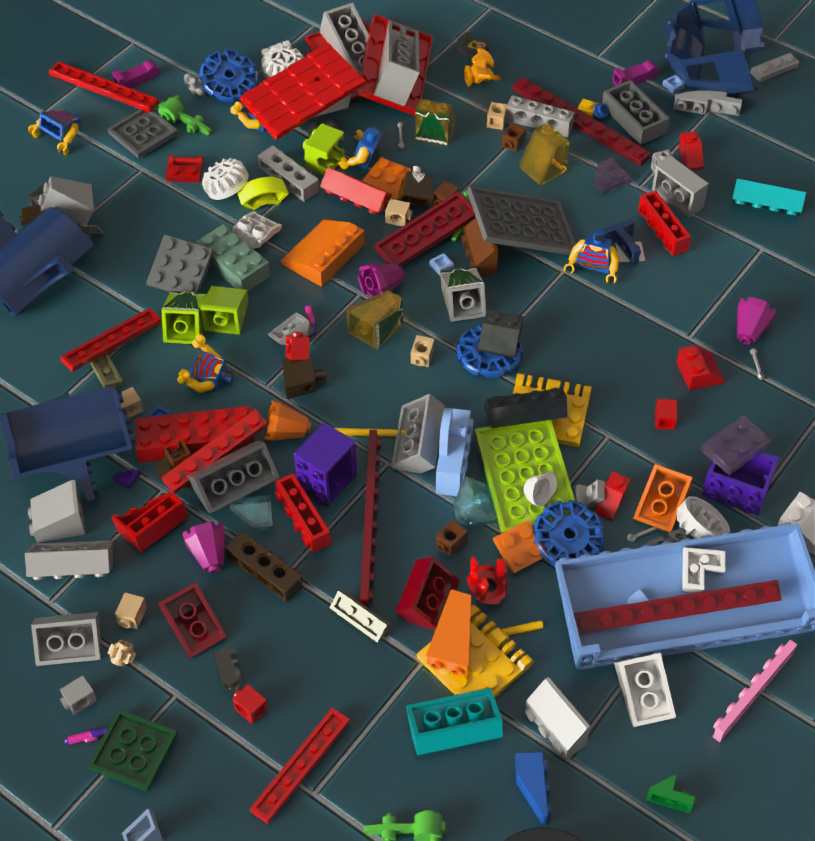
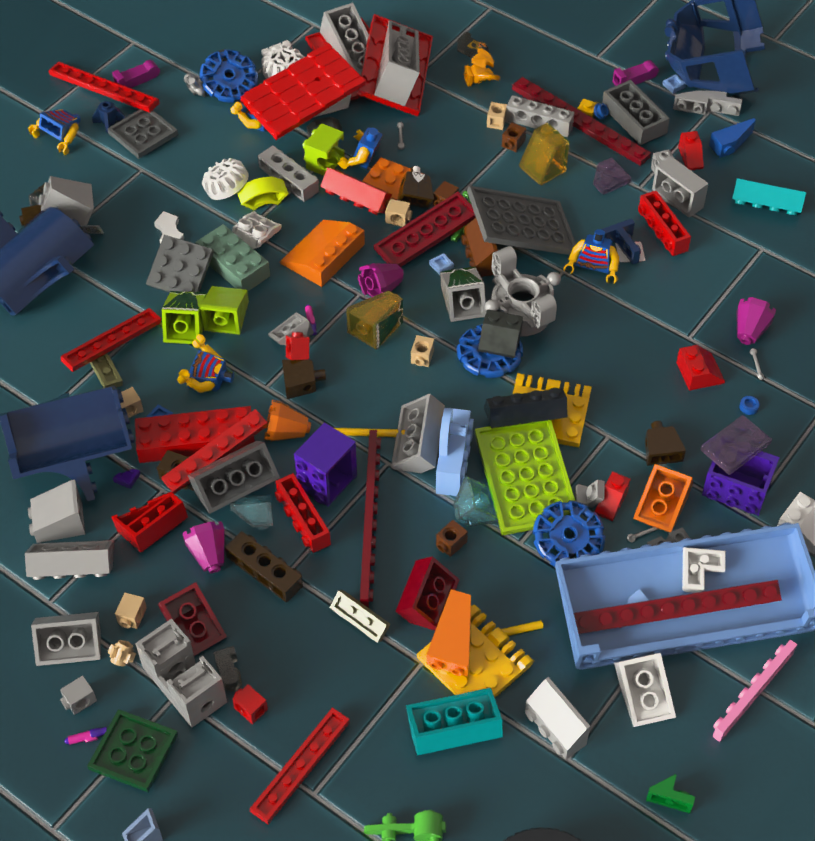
bright green piece [158,95,212,135] -> none
reddish brown piece [164,440,191,468] -> none
red plate [165,155,203,183] -> none
slope [416,99,456,146] -> none
red piece [467,555,508,605] -> none
orange plate [493,520,546,575] -> none
blue slope [515,752,551,825] -> none
white hat [524,472,557,506] -> none
red brick [655,399,677,430] -> none
white gear [677,496,730,540] -> none
light grey plate [750,53,799,82] -> none
none -> dark blue brick [92,101,125,133]
none -> light grey piece [135,619,227,728]
none -> white tile [154,211,184,244]
none -> light grey piece [485,246,561,336]
none -> dark brown torso [645,421,686,466]
none -> blue slope [709,118,756,158]
none -> blue tile [739,396,760,415]

